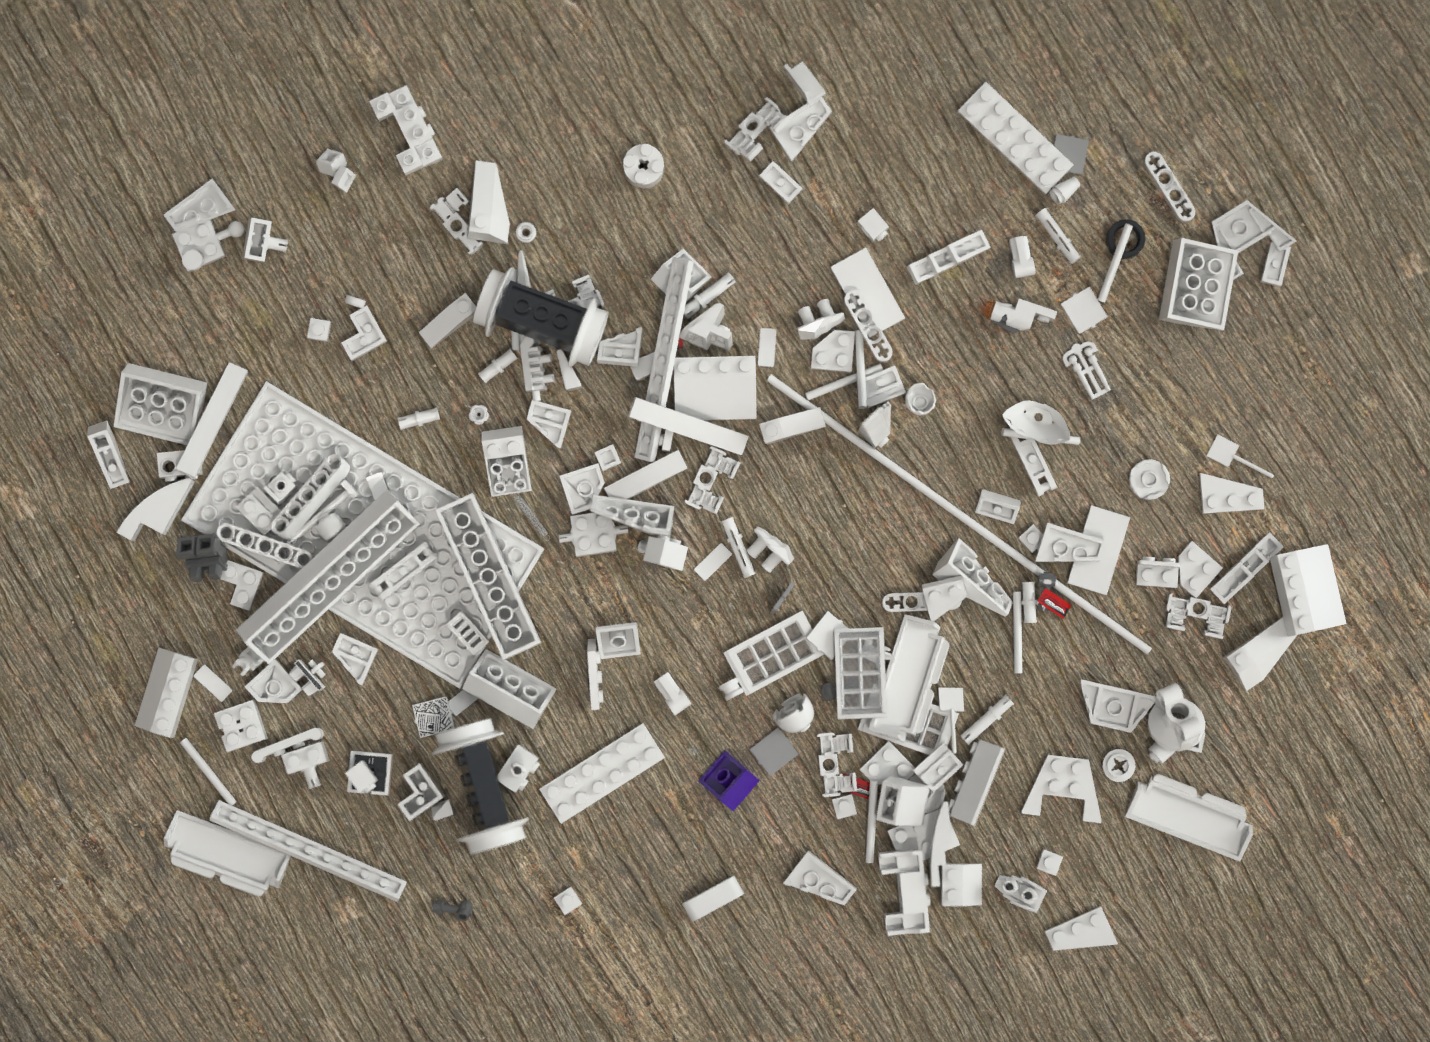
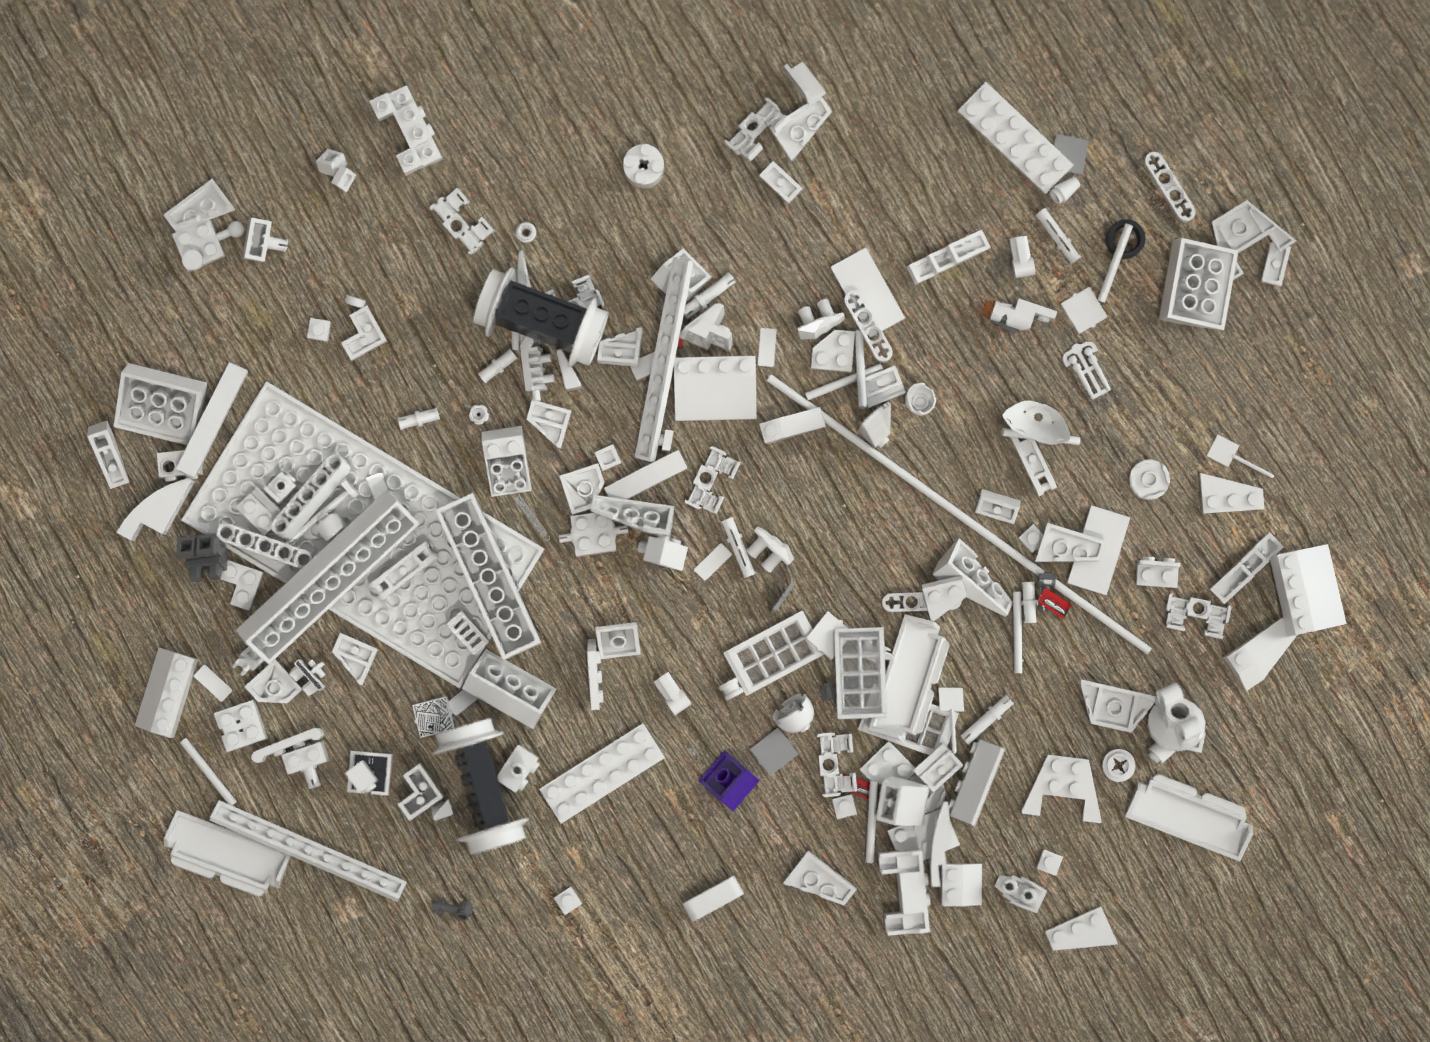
white slope [419,293,476,349] -> none
white wedge [467,160,510,244] -> none
white tile [628,397,749,455] -> none
white brick [857,208,889,243] -> none
white plate [1178,541,1223,598] -> none

